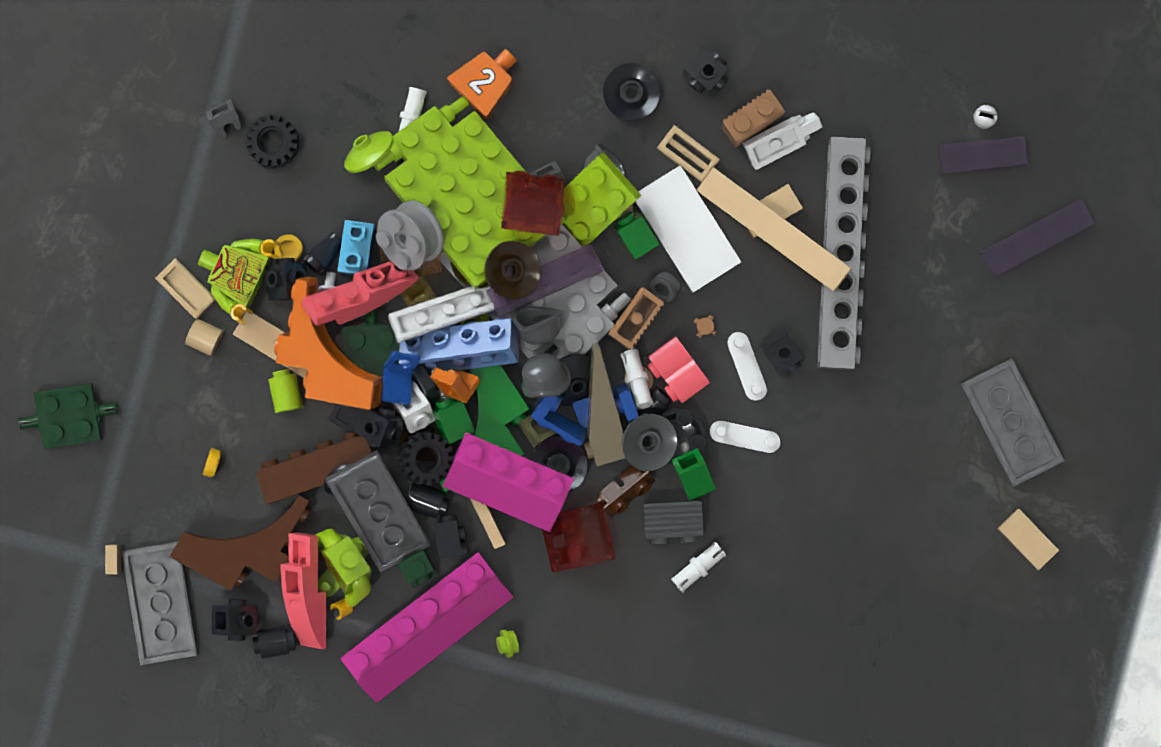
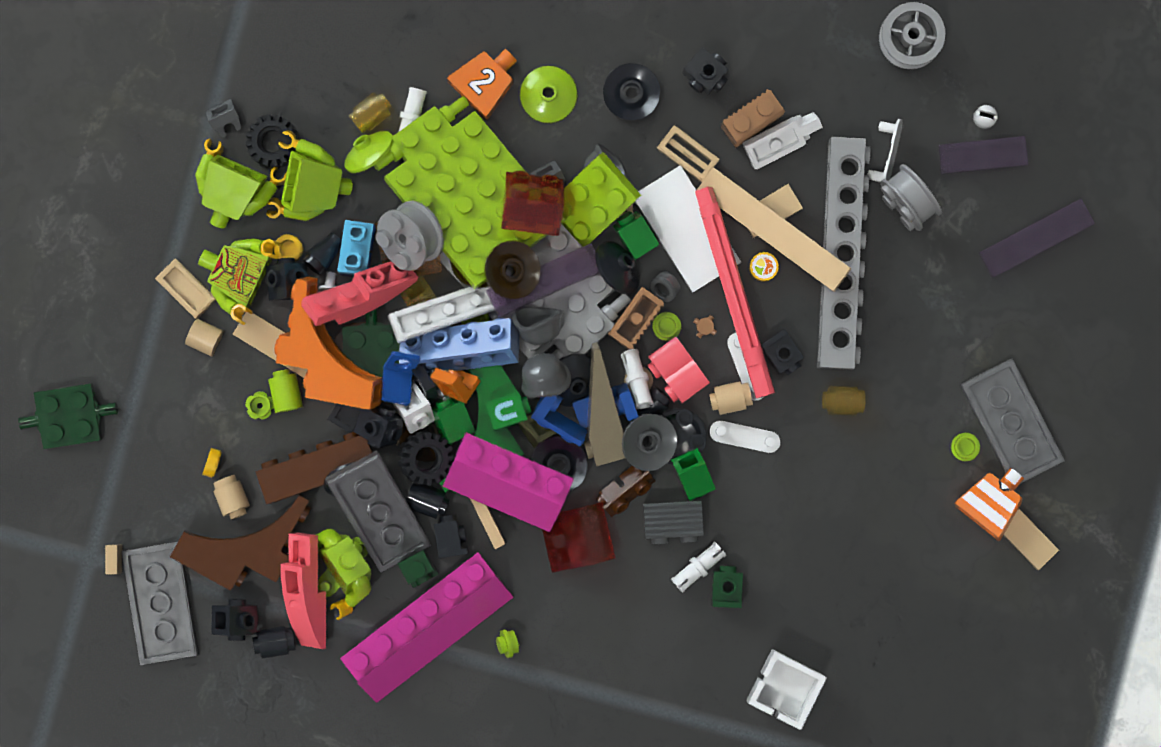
none -> lime torso [195,139,287,229]
none -> tan brick [213,475,250,520]
none -> lime plate [246,391,274,420]
none -> lime torso [266,130,353,221]
none -> clear yellow brick [348,92,392,133]
none -> green brick [485,392,532,431]
none -> lime dish [520,66,577,123]
none -> black dish [595,241,640,294]
none -> lime plate [652,312,681,341]
none -> coral piece [695,187,775,399]
none -> tan brick [709,381,753,415]
none -> dark green brick [711,566,743,608]
none -> white piece [746,649,827,730]
none -> tile [749,252,779,282]
none -> clear yellow brick [822,386,865,415]
none -> white piece [867,119,903,182]
none -> light grey wheel [879,2,945,69]
none -> light grey wheel [880,164,942,231]
none -> lime plate [951,433,980,461]
none -> torso [955,468,1024,541]

